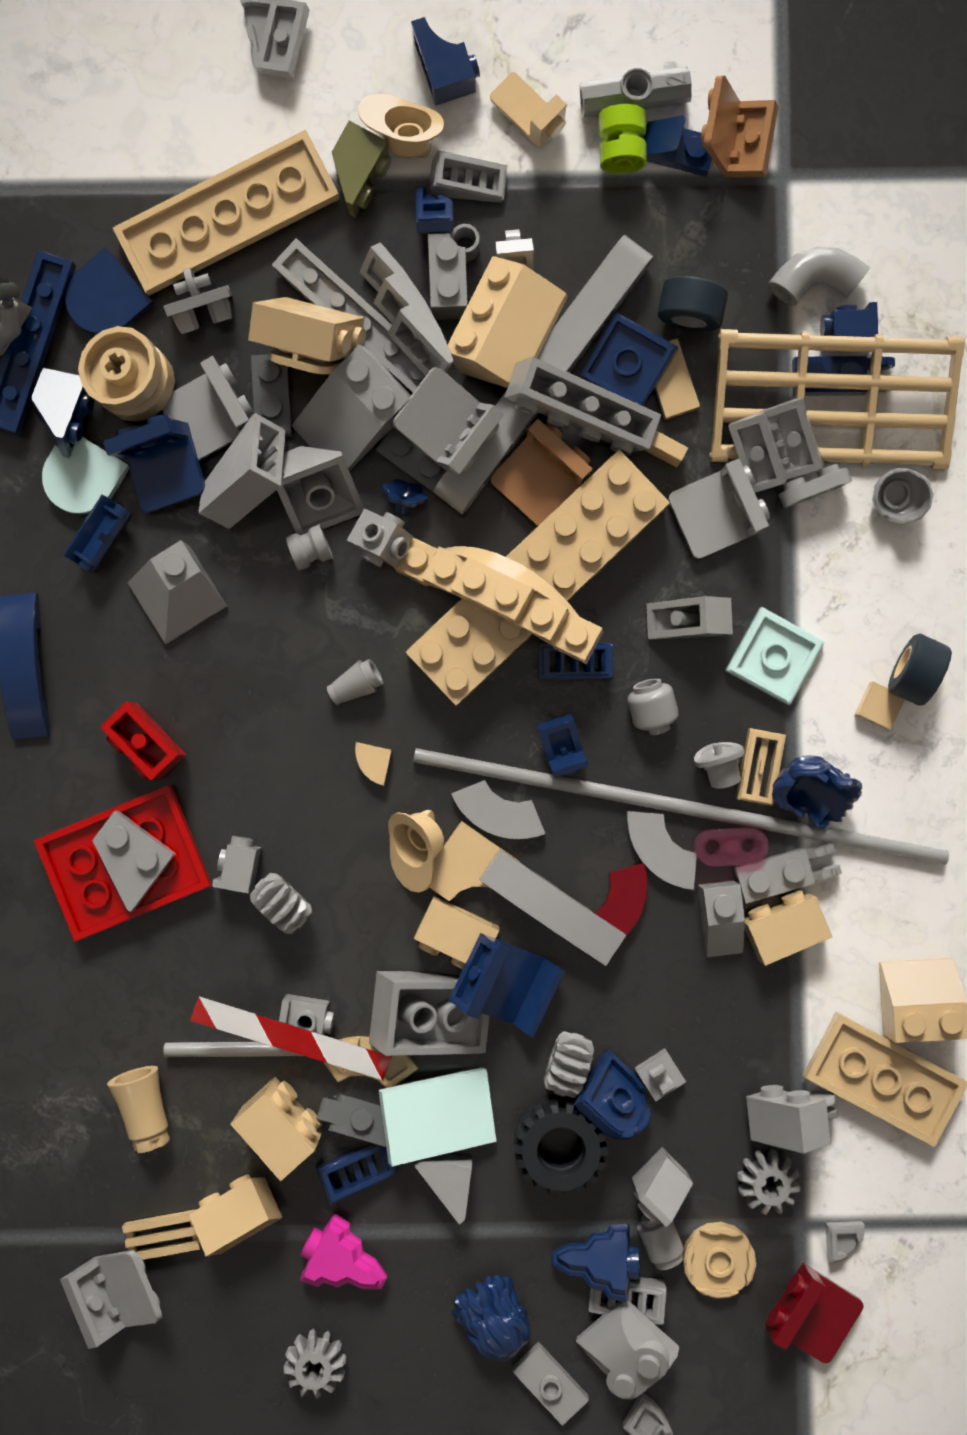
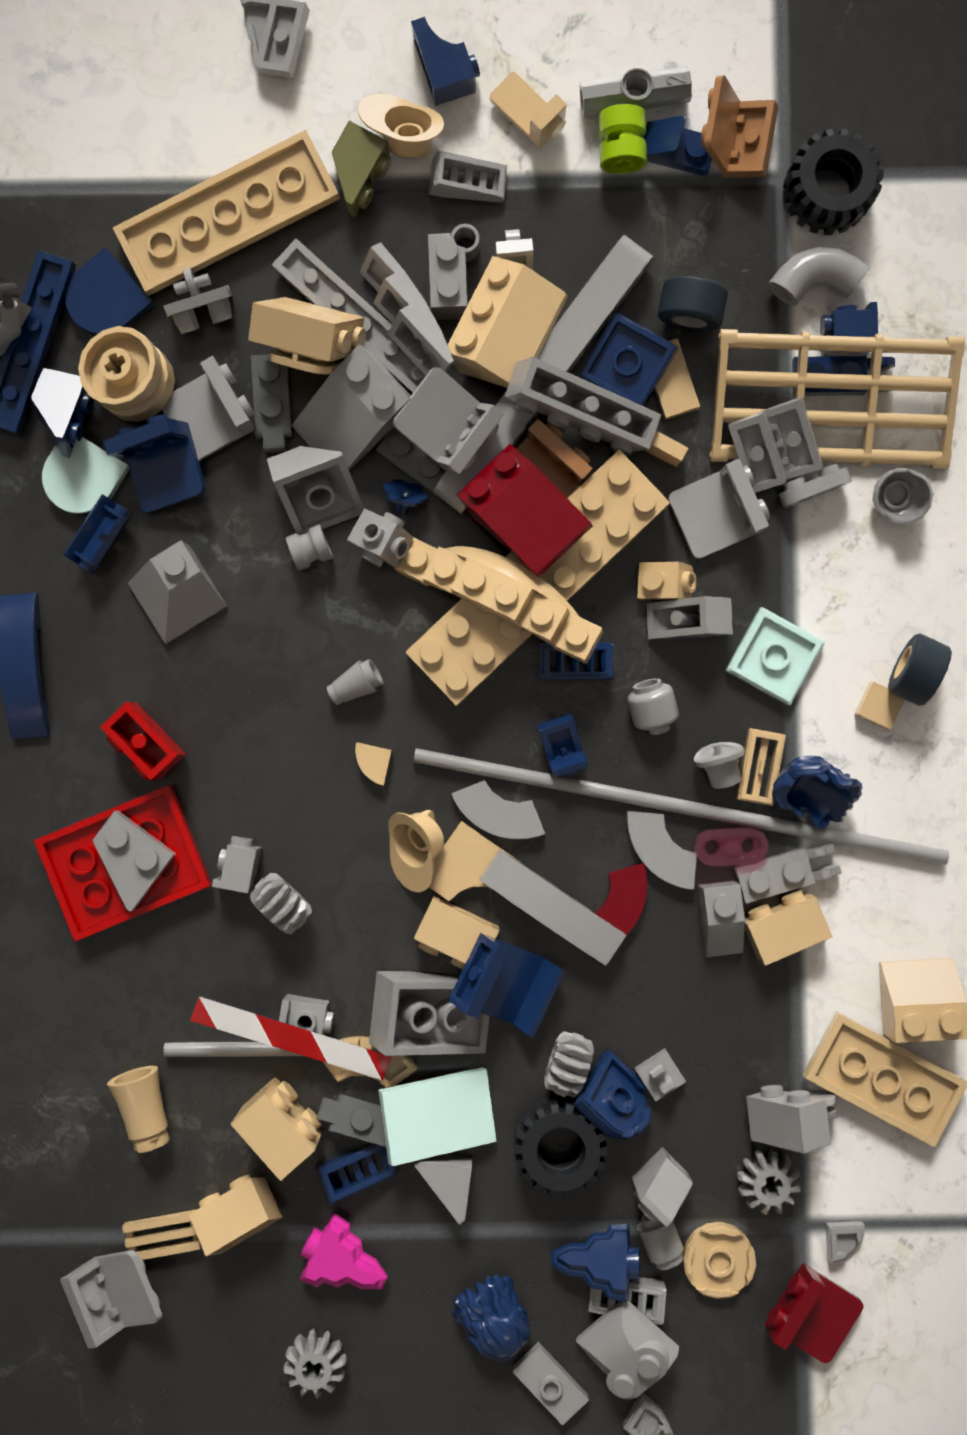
light grey slope [199,413,286,529] -> none
dark blue tile [416,185,453,233] -> none
none -> dark red slope [456,444,593,578]
none -> tan bracket [637,562,696,600]
none -> black tyre [783,129,884,235]

